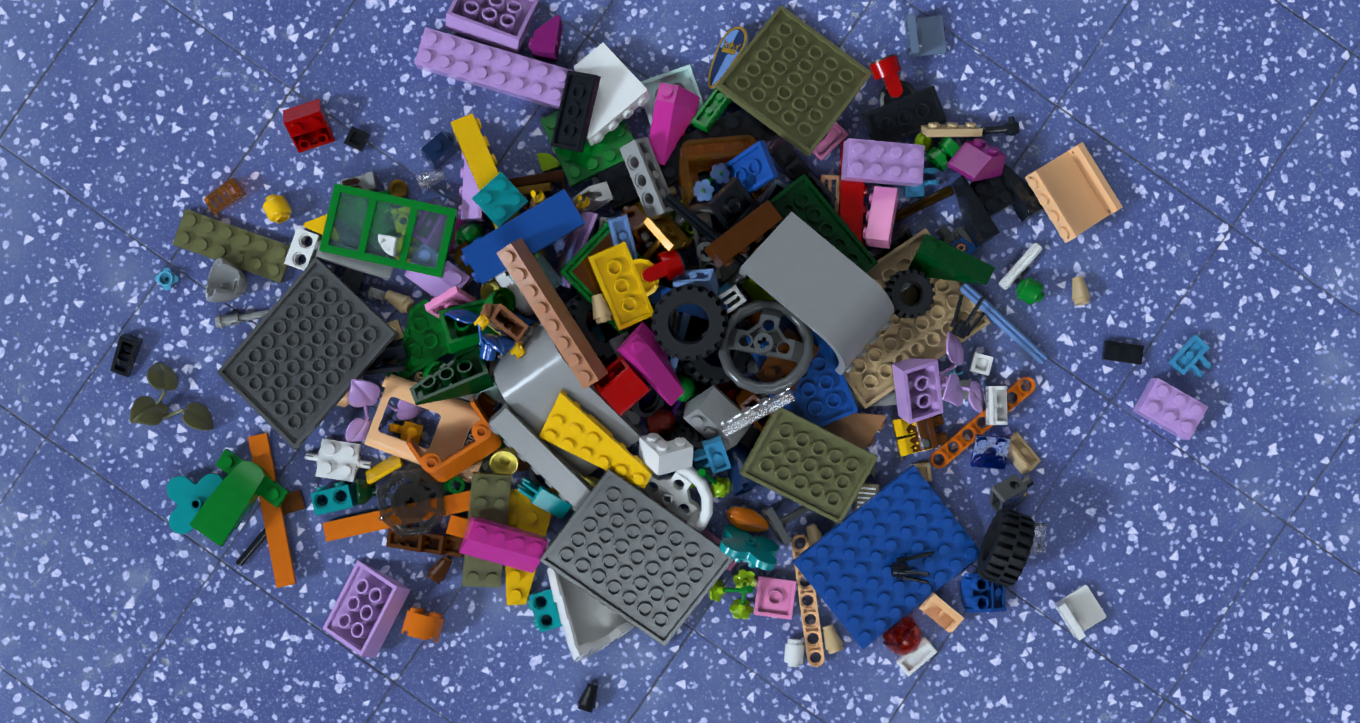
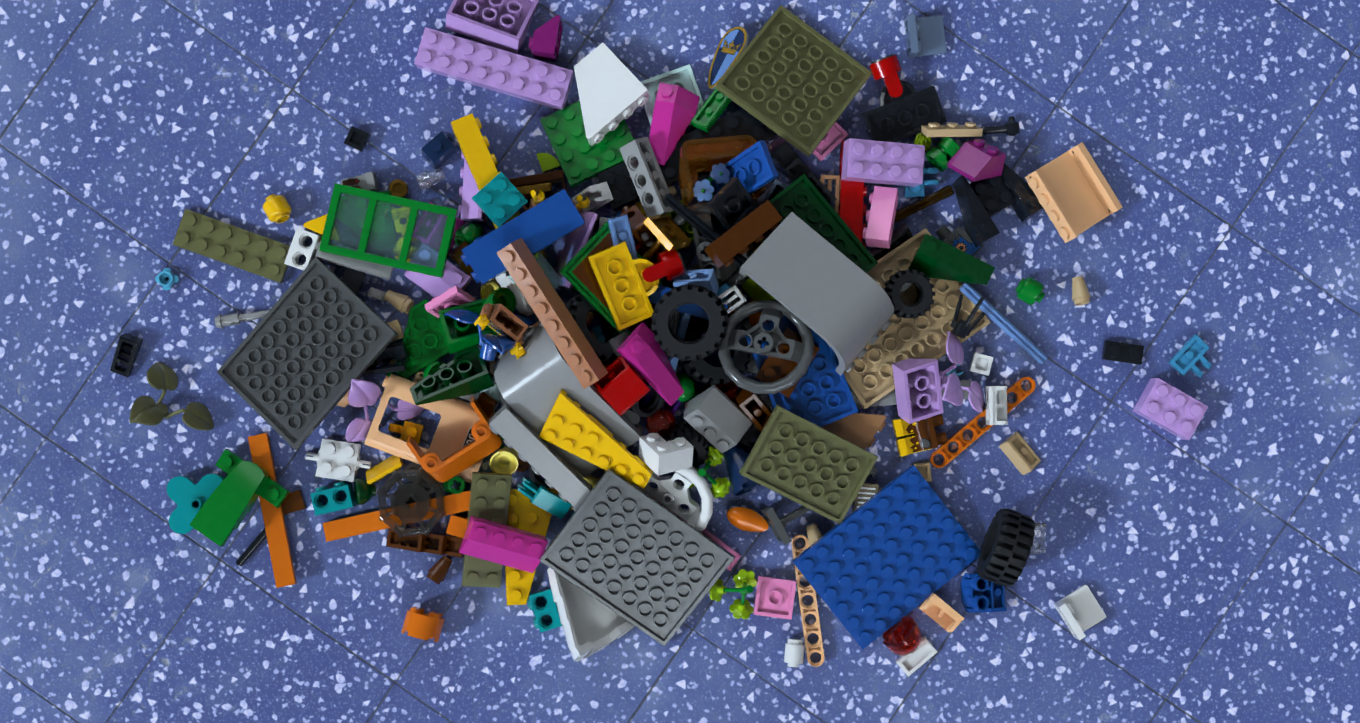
clear orange slope [203,177,246,215] -> none
light grey hair [205,258,247,303] -> none
red slope [283,99,335,153] -> none
lavender slope [322,560,411,658] -> none
white tile [378,234,399,257] -> none
black tile [551,70,601,153] -> none
black cone [577,683,598,713] -> none
tan cone [591,293,612,324] -> none
dark azure hinge [693,436,731,474] -> none
teal plant [719,525,779,571] -> none
clear plate [721,388,795,437] -> none
tan cone [822,624,844,654] -> none
black plant [891,551,935,584] -> none
clear blue piece [970,434,1011,469] -> none
dark grey torso [989,474,1034,512] -> none
white axle [998,243,1043,290] -> none

